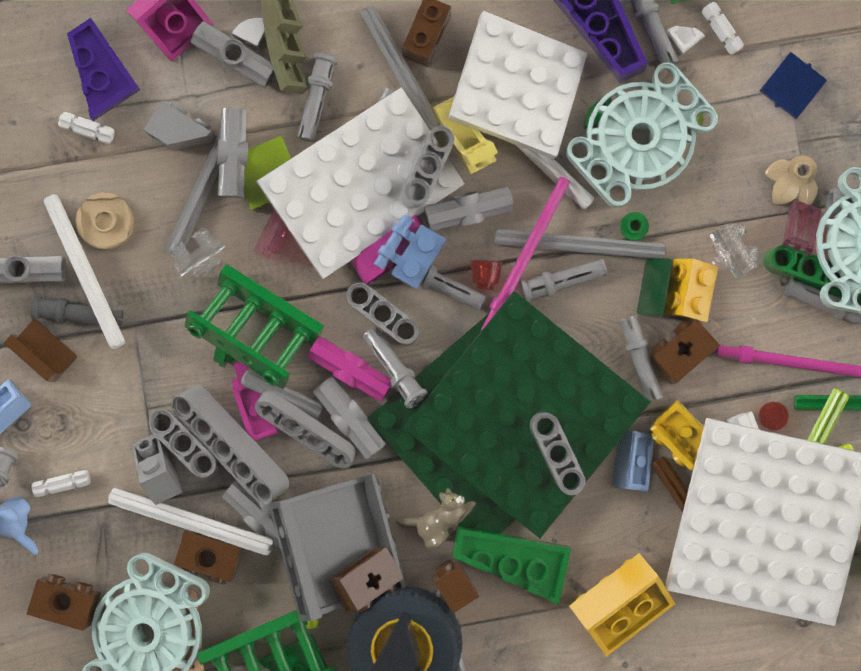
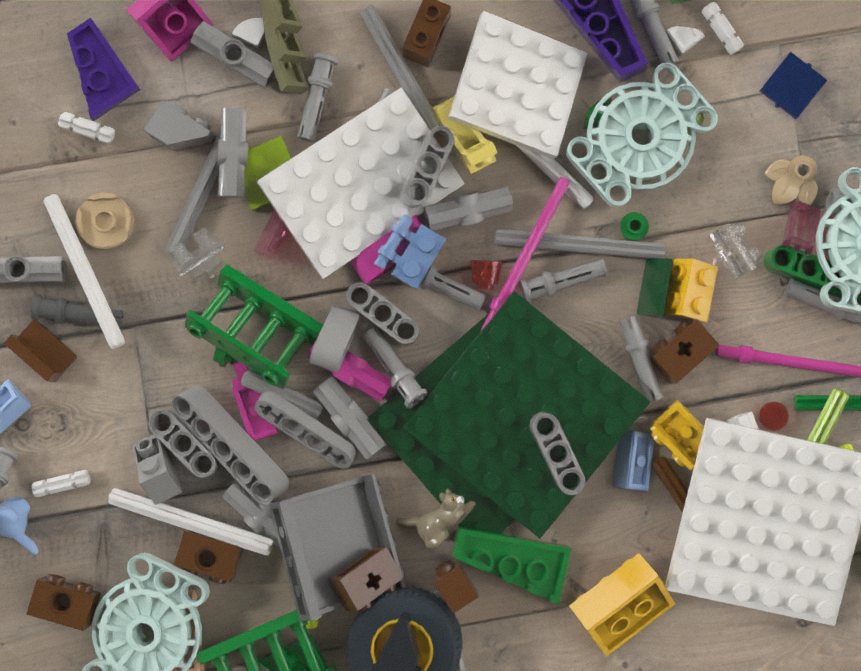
none -> light grey beam [309,305,361,373]

